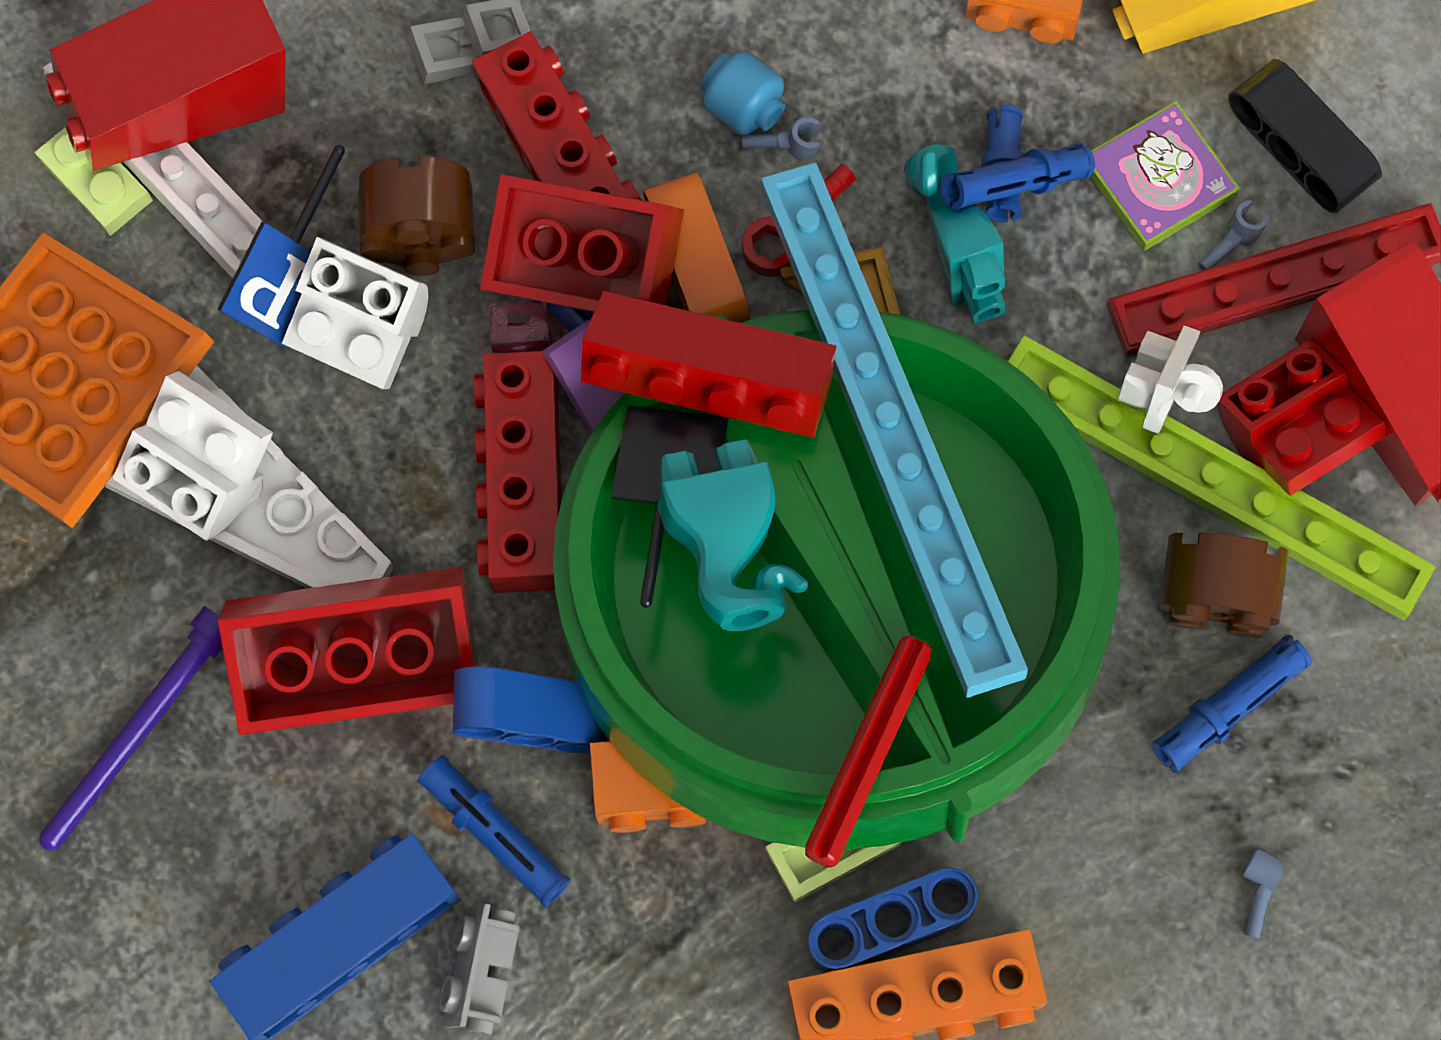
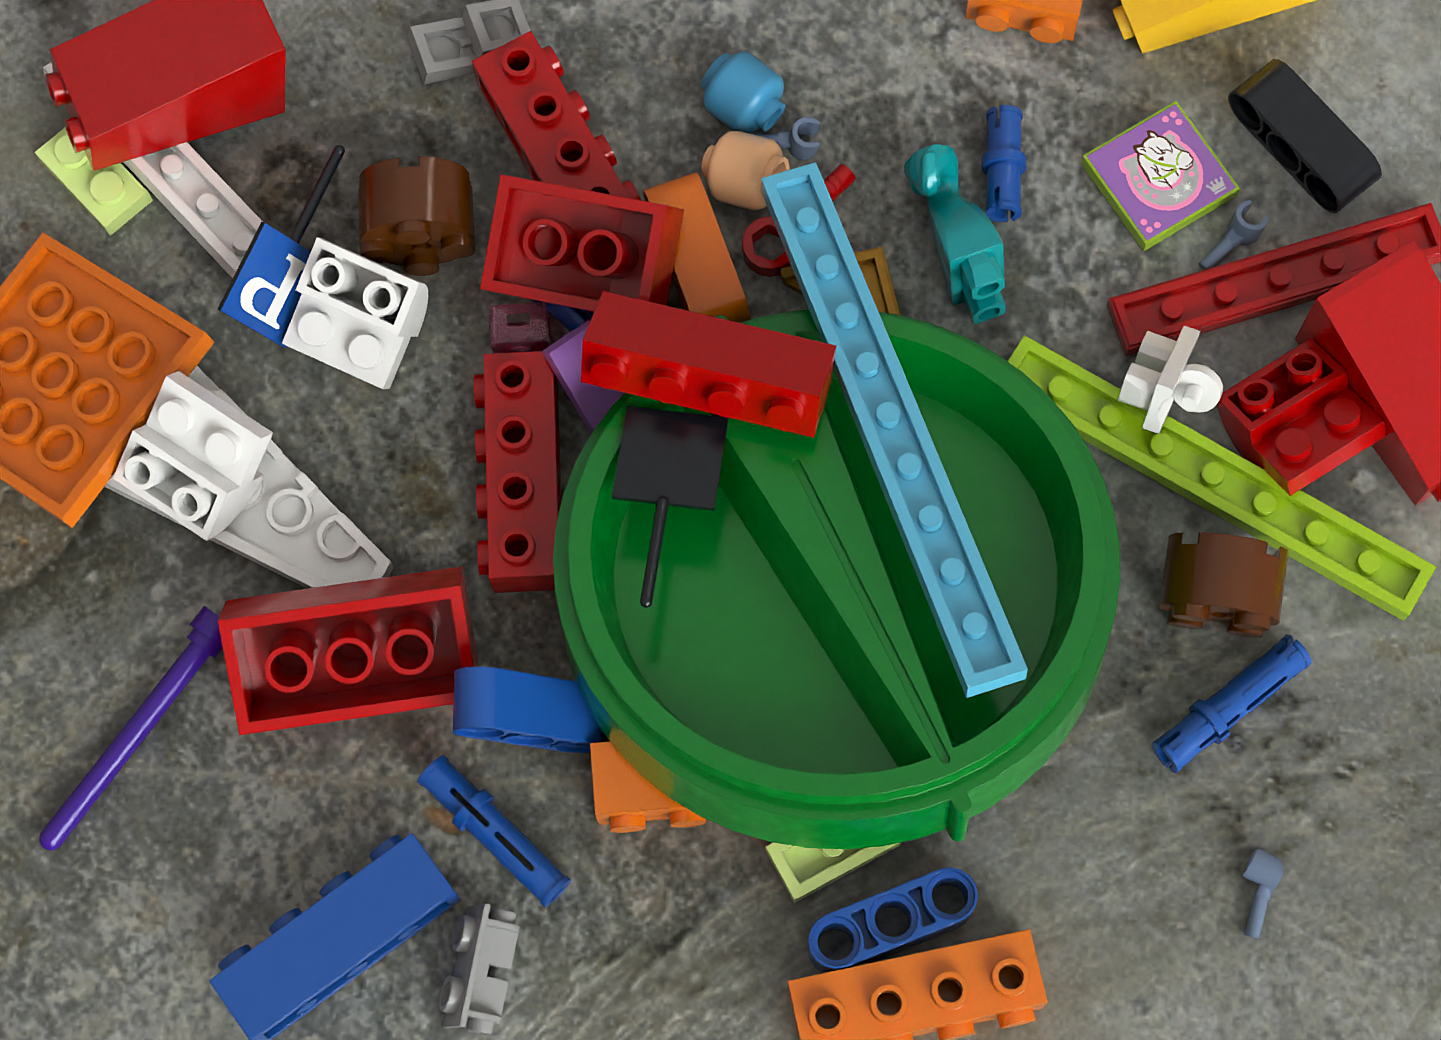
teal hips [658,439,808,631] -> none
red axle [805,636,931,868] -> none
blue pin [941,143,1095,210] -> none
none -> light nougat head [701,131,789,210]

